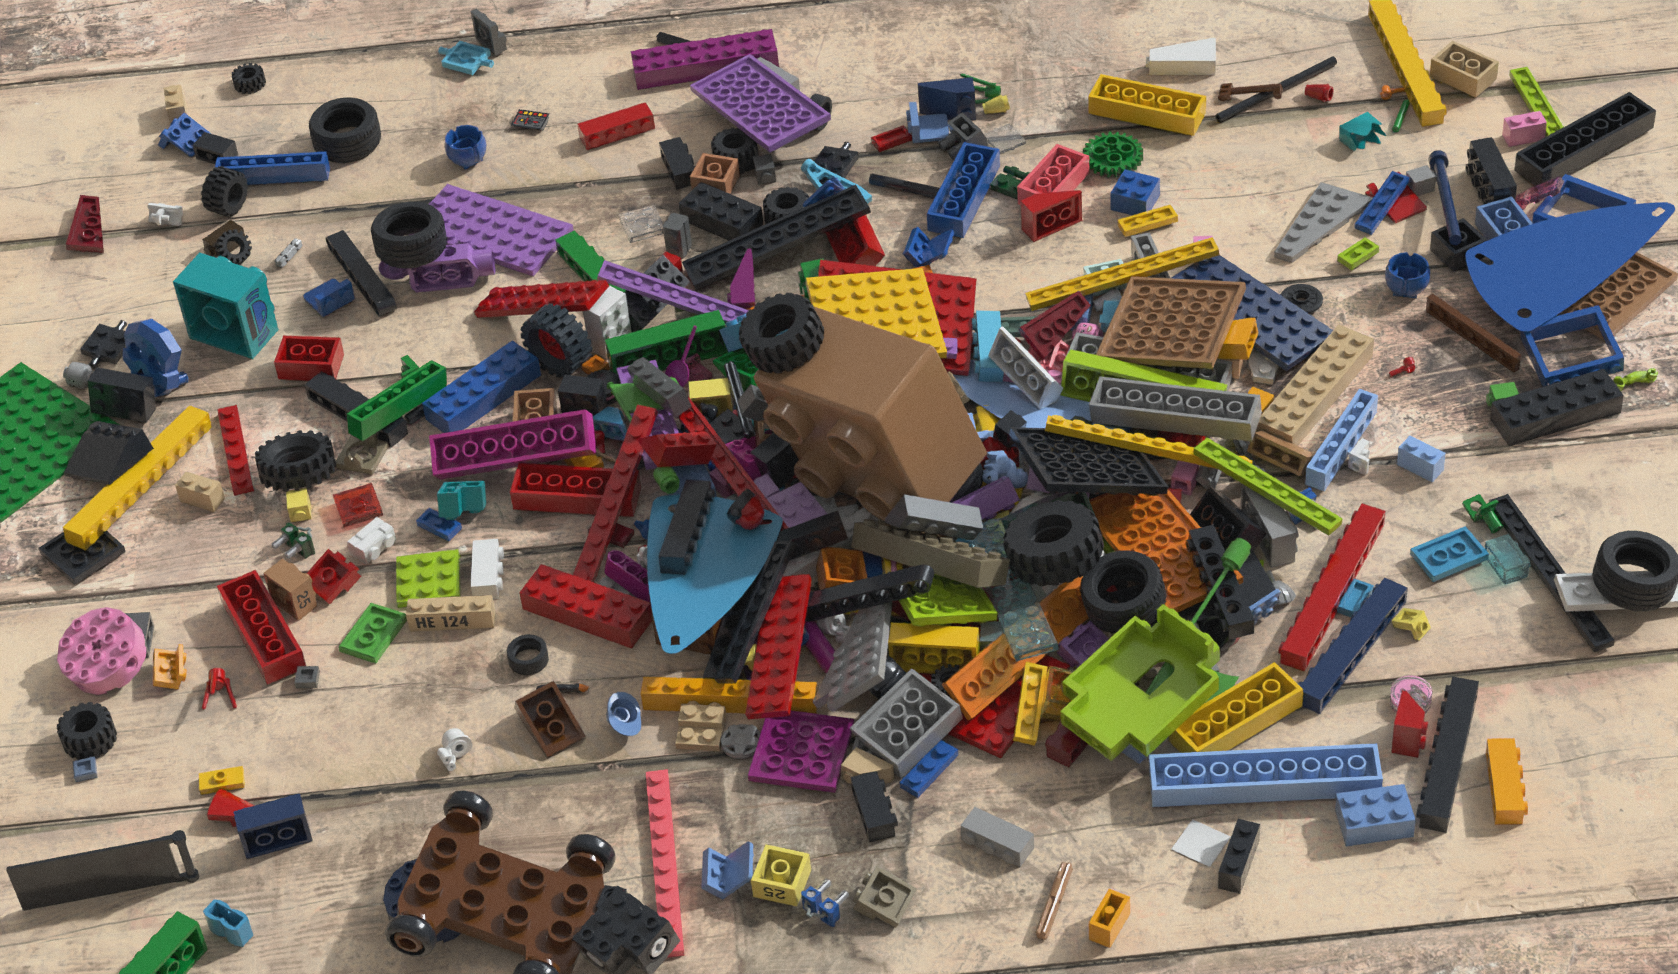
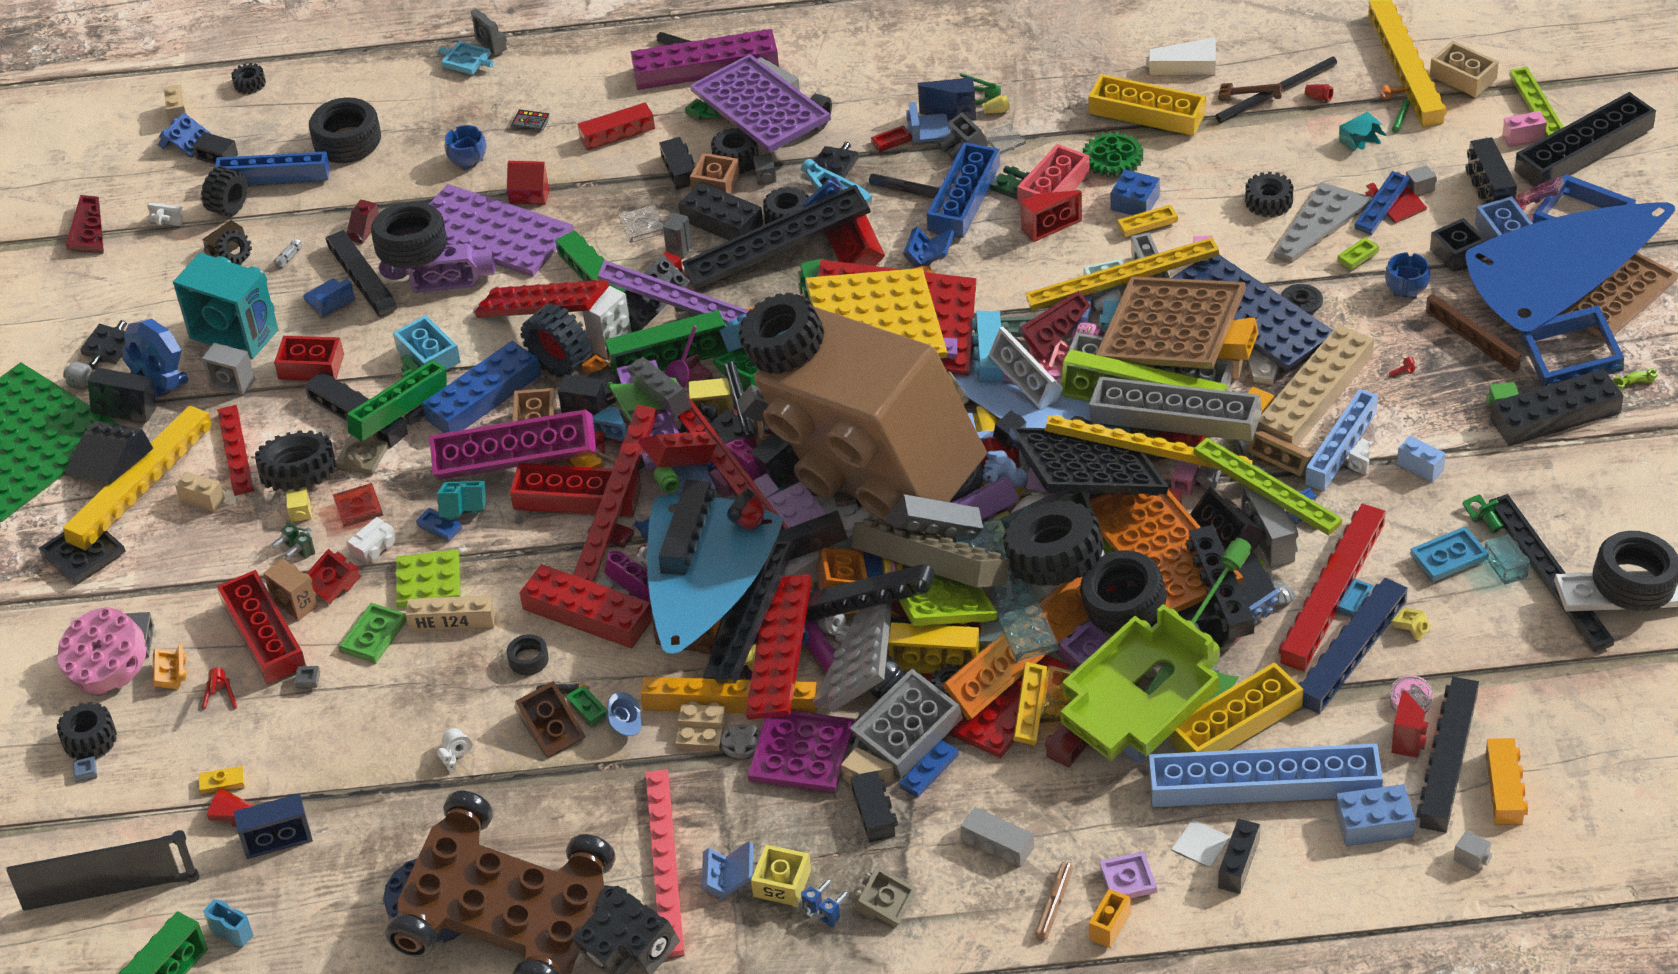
white brick [471,539,504,599] -> none
magenta slope [727,248,756,309] -> none
dark blue piece [1428,150,1461,245] -> none
none -> light grey brick [202,343,255,396]
none -> dark red slope [347,199,379,244]
none -> medium azure brick [393,315,461,370]
none -> red slope [506,161,550,205]
none -> green plate [566,685,607,727]
none -> green plate [685,98,719,120]
none -> lavender plate [1099,851,1157,899]
none -> black tyre [1245,171,1294,217]
none -> light grey brick [1453,830,1492,872]

